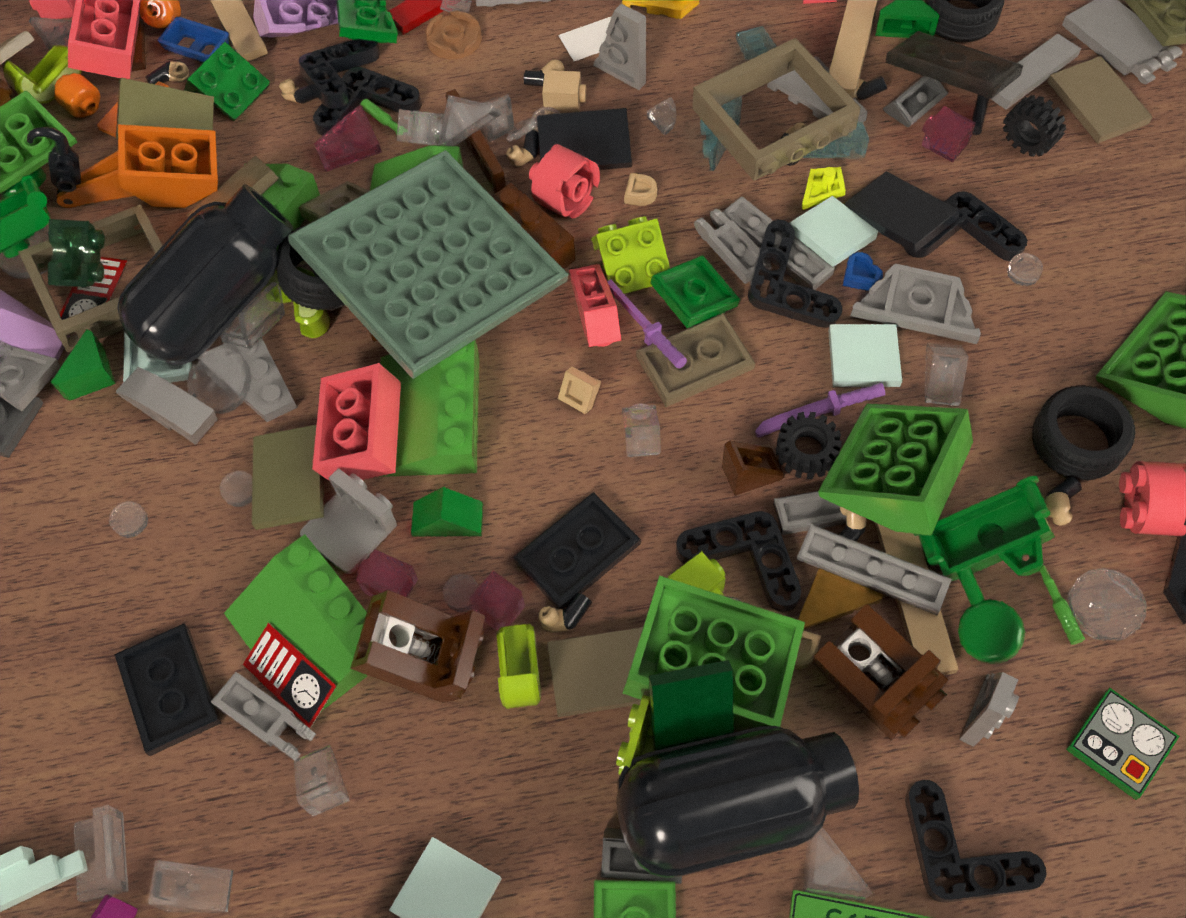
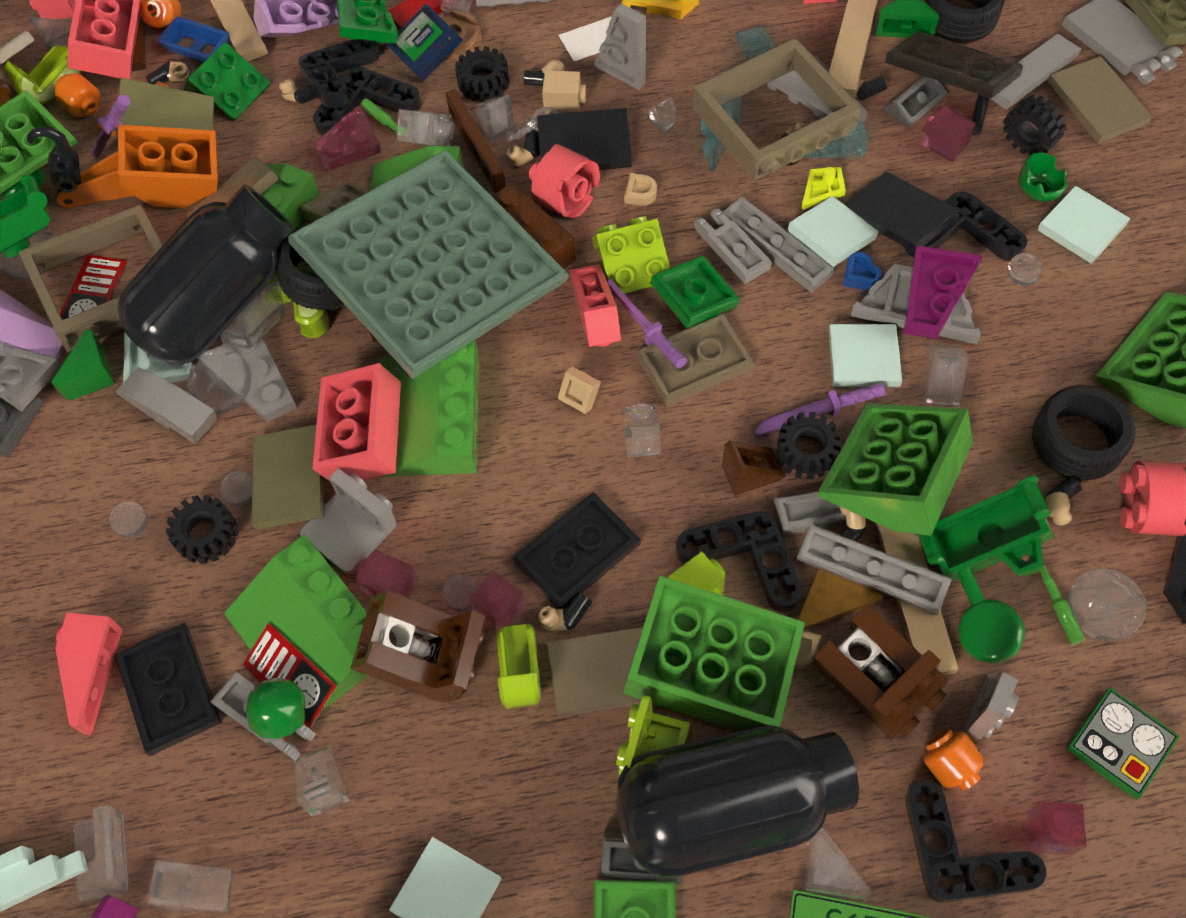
clear green cylinder [48,219,105,287] -> none
green slope [411,487,484,537] -> none
clear slope [439,95,501,146] -> none
dark green tile [649,660,734,751] -> none
black beam [747,219,842,328] -> none
none -> coral slope [55,613,123,736]
none -> medium lavender sword [91,95,130,158]
none -> black tyre [166,495,238,564]
none -> green hair [246,678,305,739]
none -> tile [386,3,463,81]
none -> black tyre [455,46,509,102]
none -> magenta wing [903,245,983,339]
none -> orange head [923,728,984,791]
none -> green hair [1018,152,1067,202]
none -> clear pink brick [1027,801,1087,855]
none -> light aqua tile [1037,186,1130,264]

